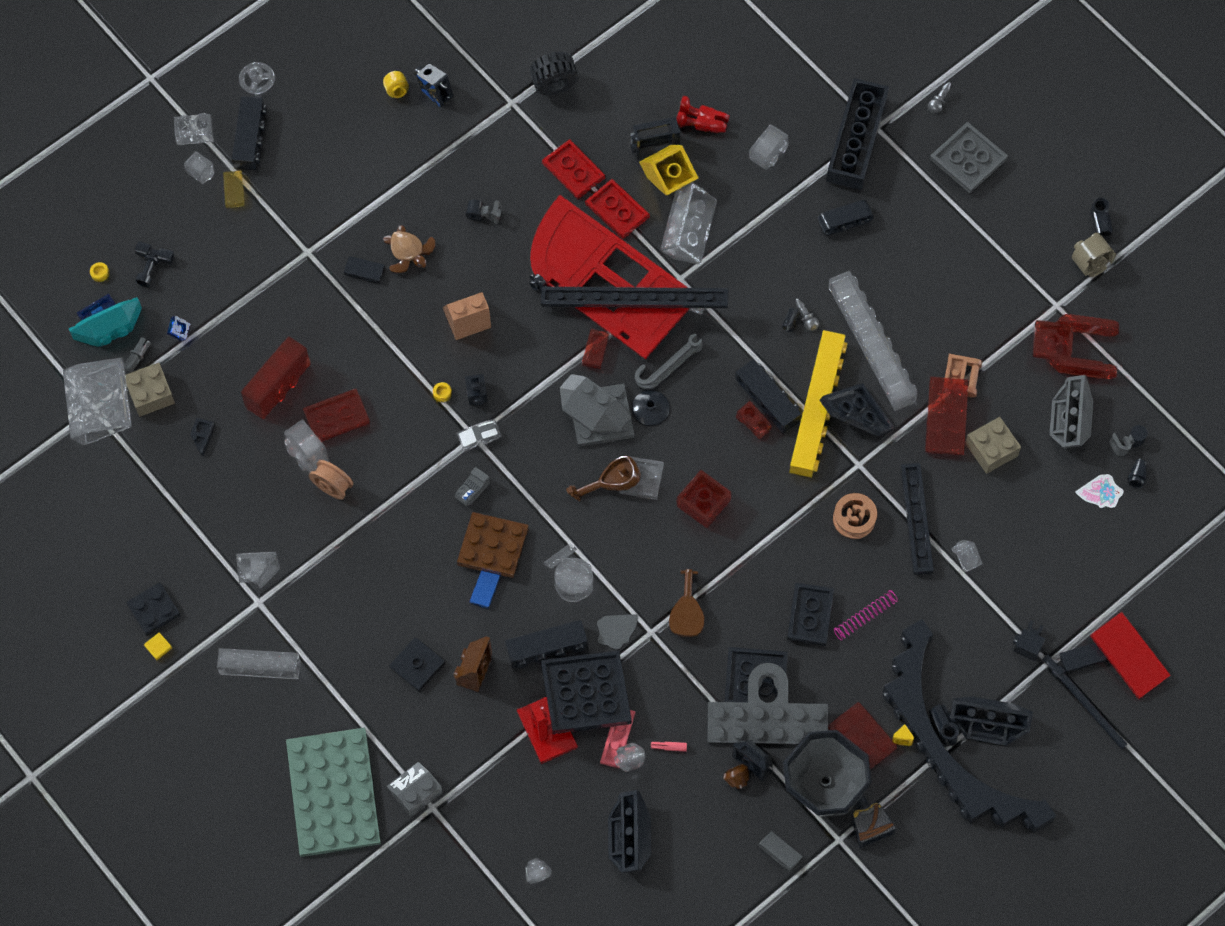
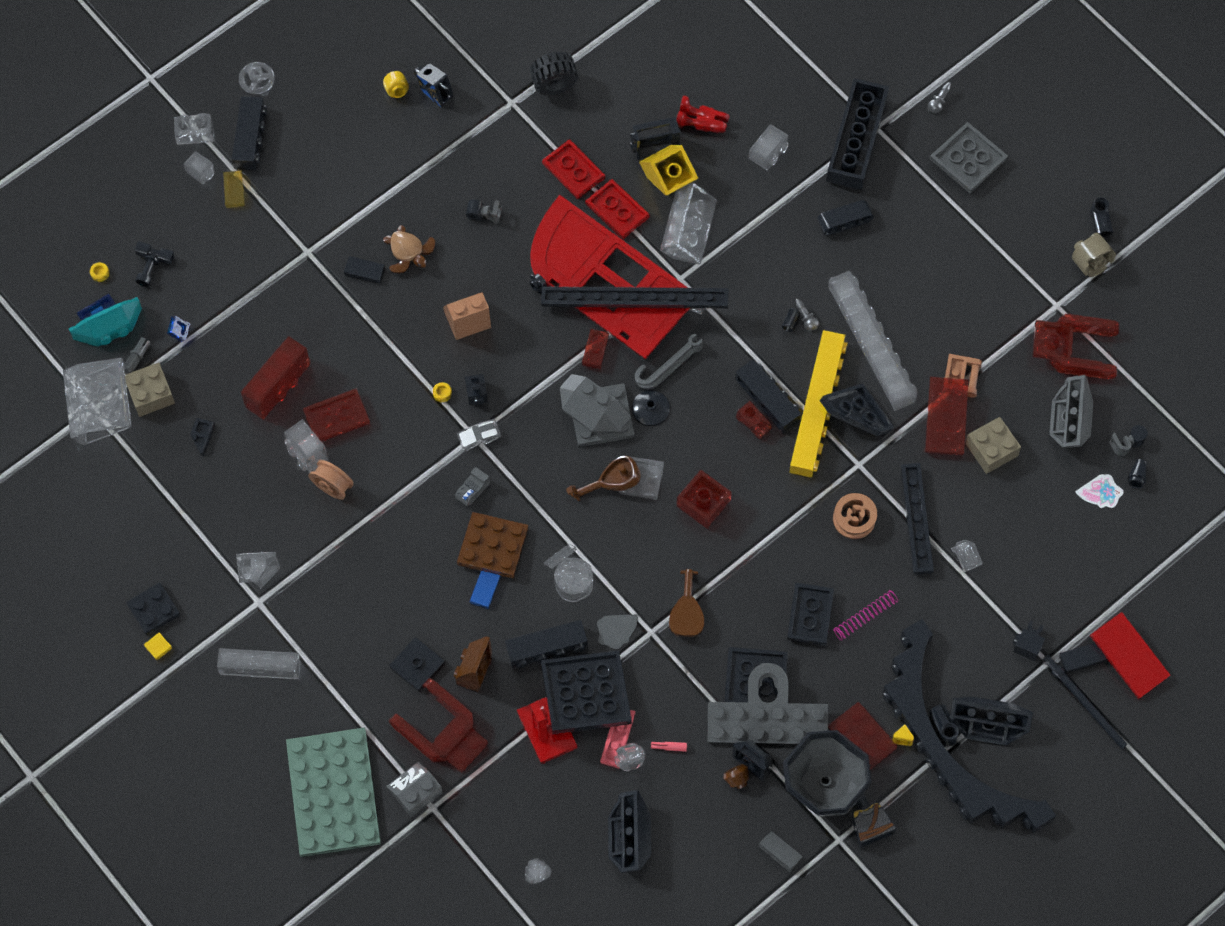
none -> clear red plate [388,678,488,773]

